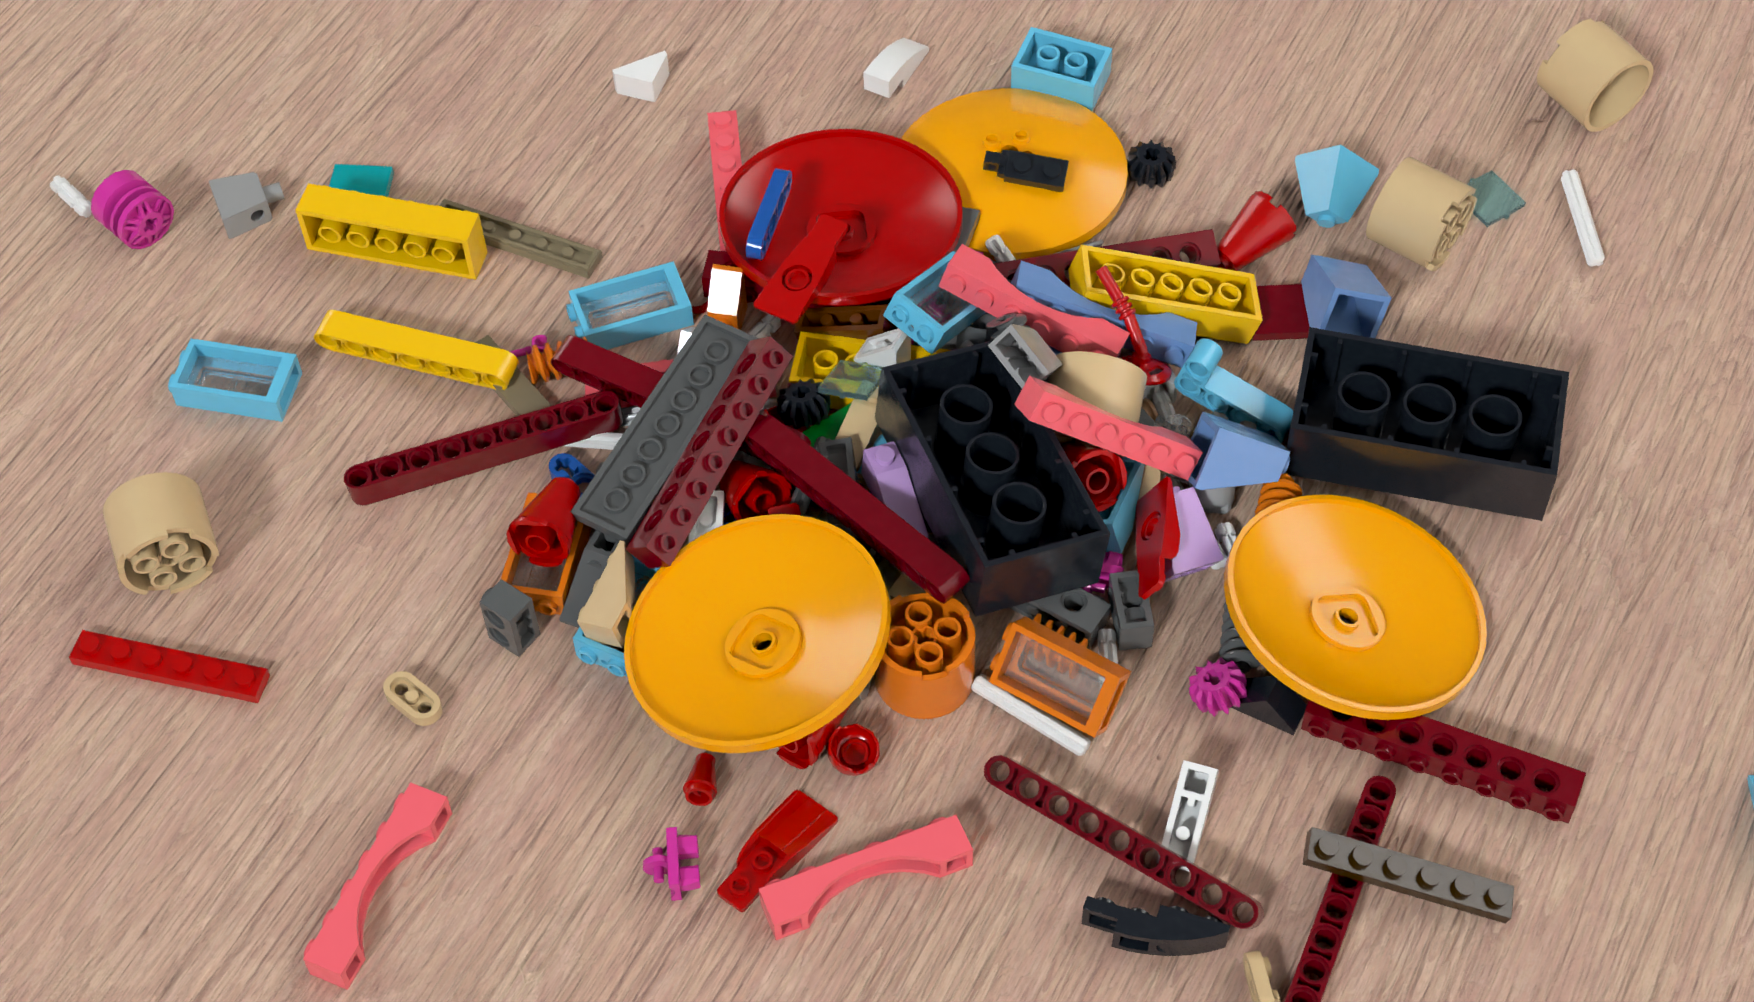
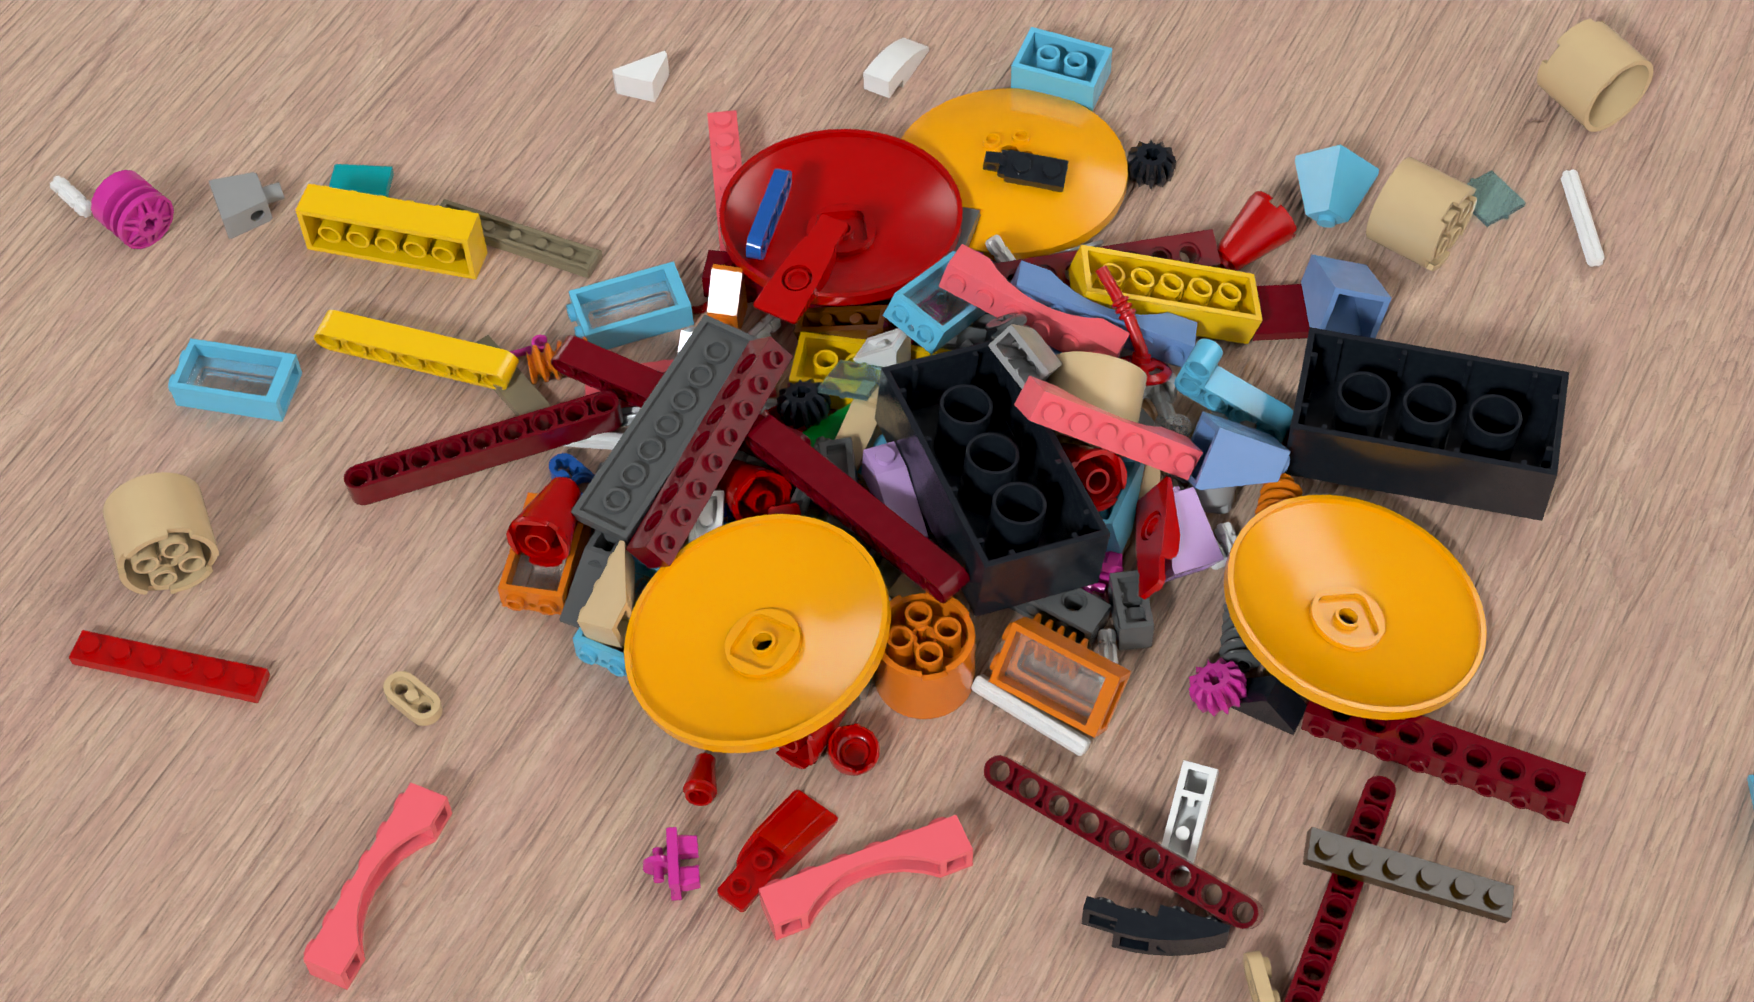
dark grey brick [479,579,540,657] -> none

